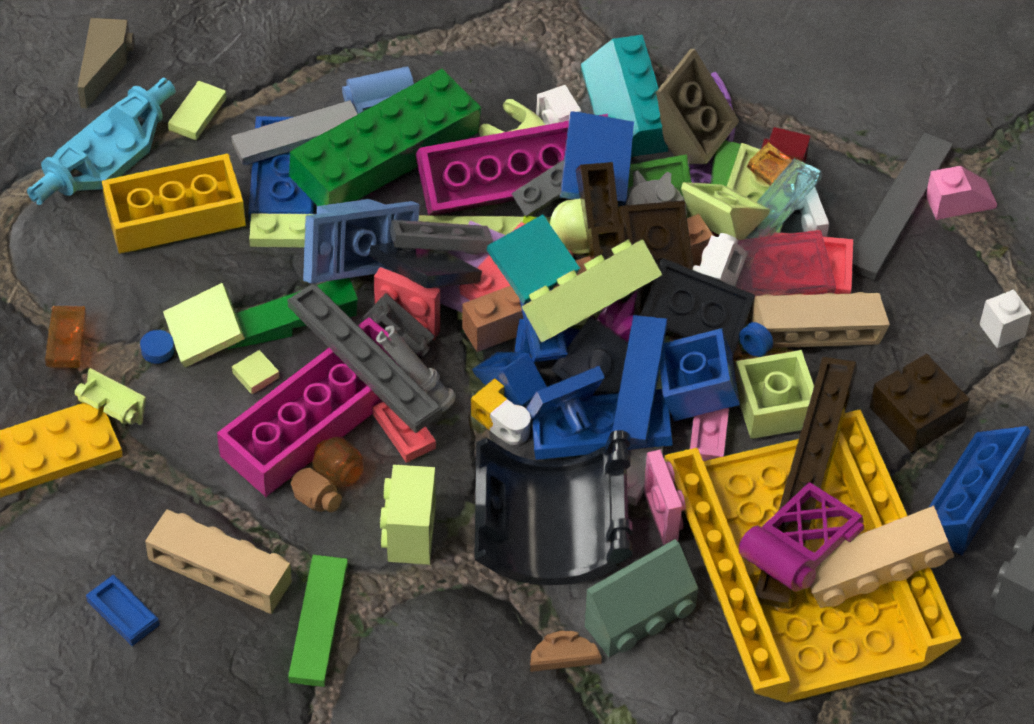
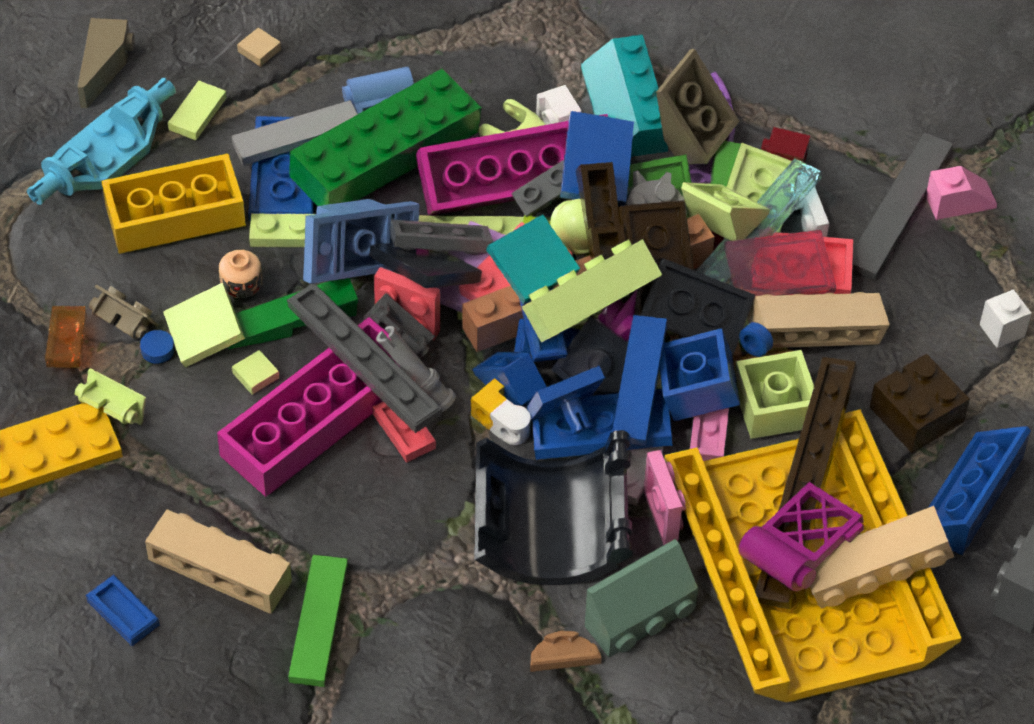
medium nougat arm [291,468,342,513] -> none
clear orange head [313,436,364,488] -> none
yellowish green brick [380,465,436,565] -> none
white brick [692,233,748,287] -> none
clear orange plate [747,142,793,187] -> none
none -> dark tan hinge [89,284,159,339]
none -> light nougat head [219,250,262,298]
none -> tan tile [237,27,281,67]

